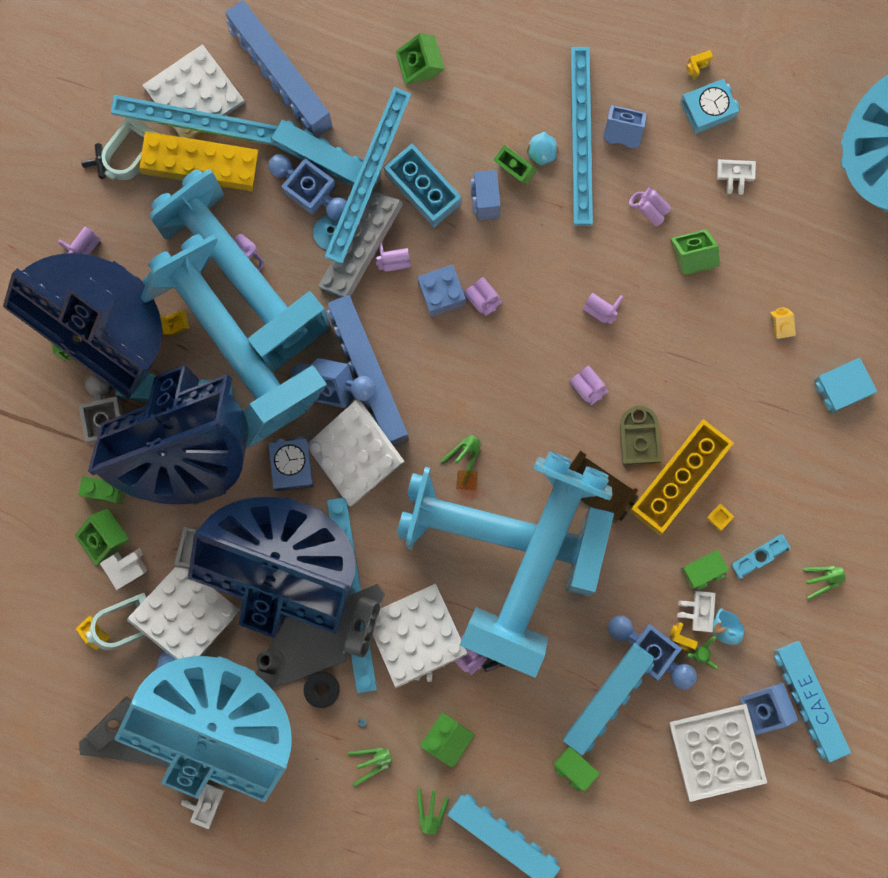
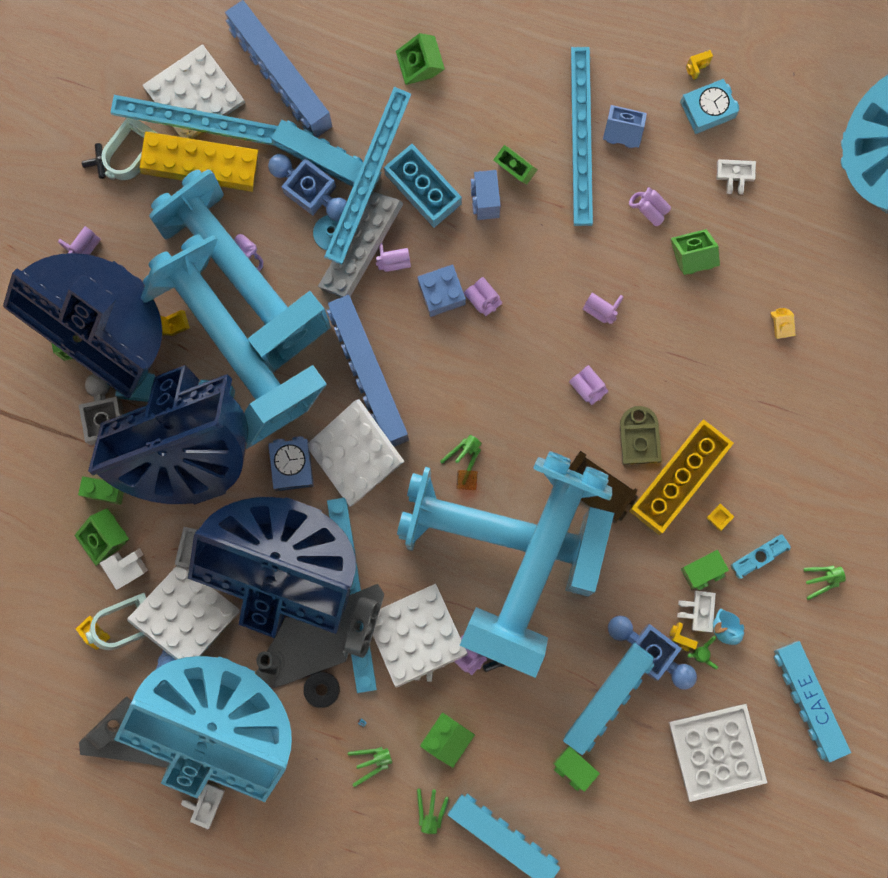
medium blue brick [290,358,376,408] -> none
medium azure hair [527,132,558,166] -> none
medium blue slope [740,682,798,735] -> none
medium azure brick [814,358,878,414] -> none

